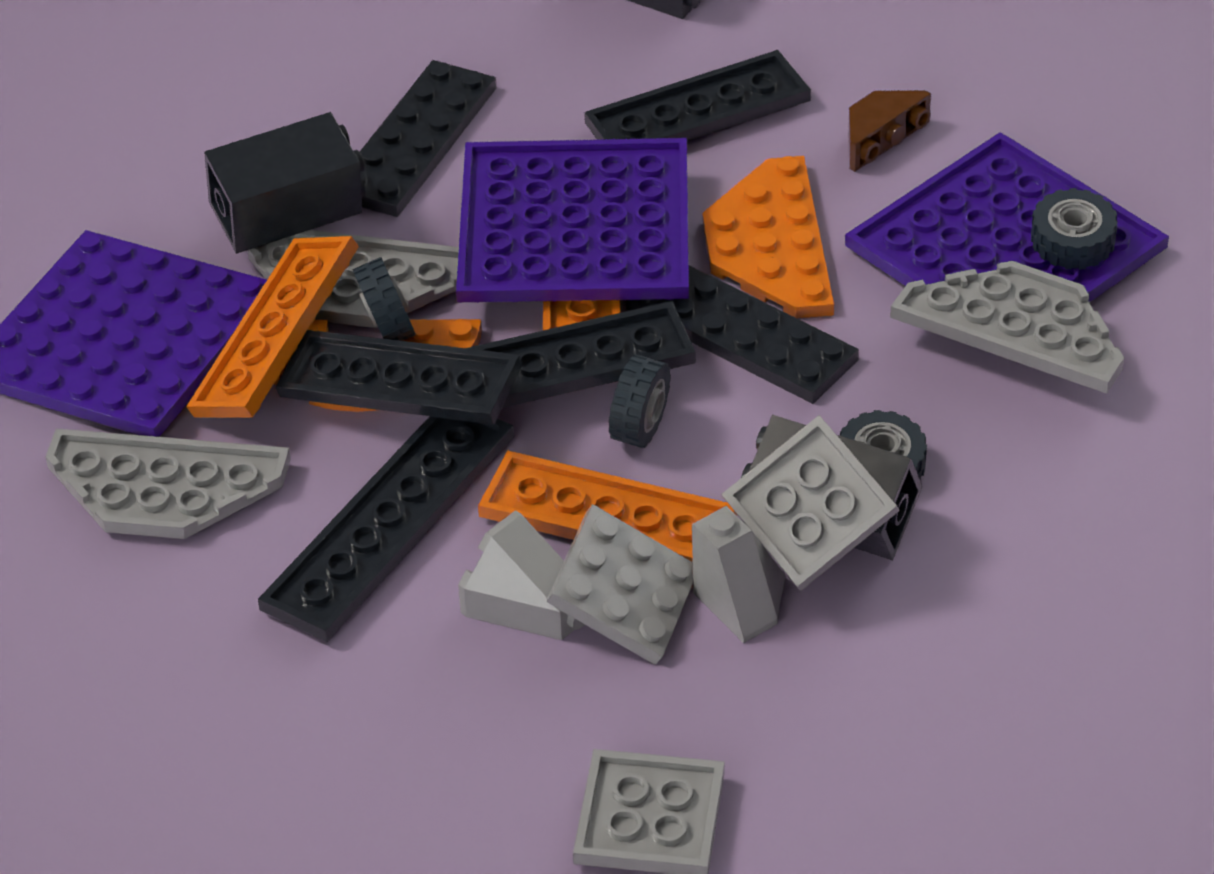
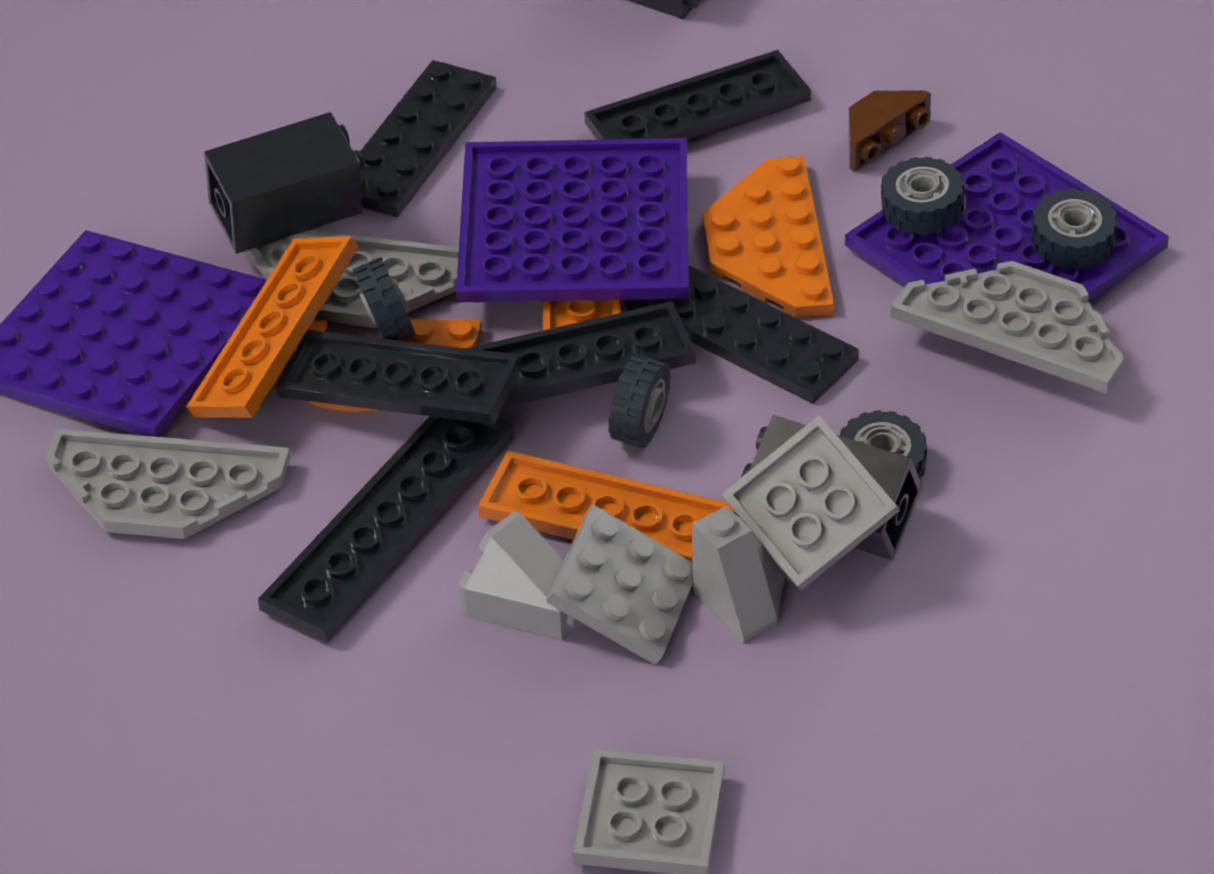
none -> black wheel [881,157,965,235]

